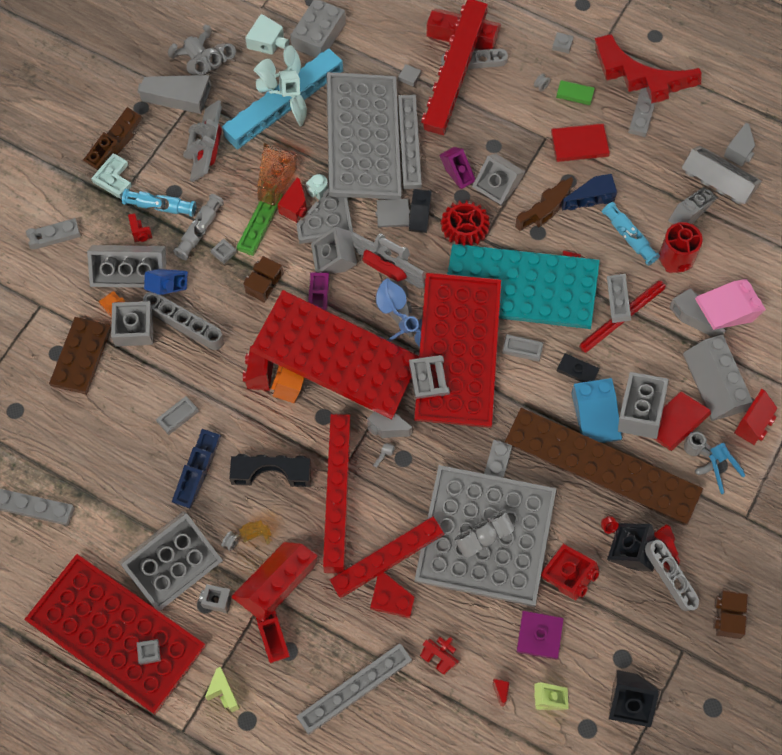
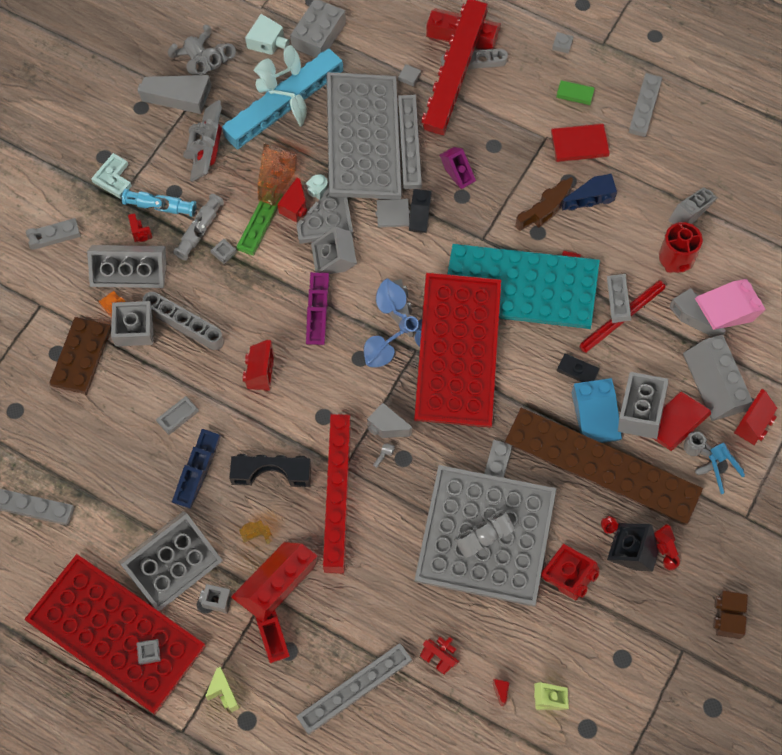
reddish brown slope [83,107,143,170] -> none
blue slope [144,269,188,295] -> none
light grey bush [221,531,240,551] -> none
reddish brown piece [243,256,284,303] -> none
red plate [250,290,419,420] -> none
orange brick [271,365,304,403] -> none
light aqua brick [279,70,300,97] -> none
red plate [330,516,445,599] -> none
light grey piece [351,232,425,289] -> none
red wing [370,572,415,618] -> none
light grey plate [409,355,450,399] -> none
red gear [441,200,490,246] -> none
light grey slope [472,154,525,205] -> none
light grey tile [502,334,544,362] -> none
magenta plate [516,611,564,660] -> none
light grey bush [534,73,551,91] -> none
red arch [595,34,702,103] -> none
medium azure piece [602,202,660,266] -> none
black slope [609,670,659,728] -> none
light grey beam [645,540,699,611] -> none
light grey slope [682,146,762,205] -> none
light grey slope [724,123,755,167] -> none

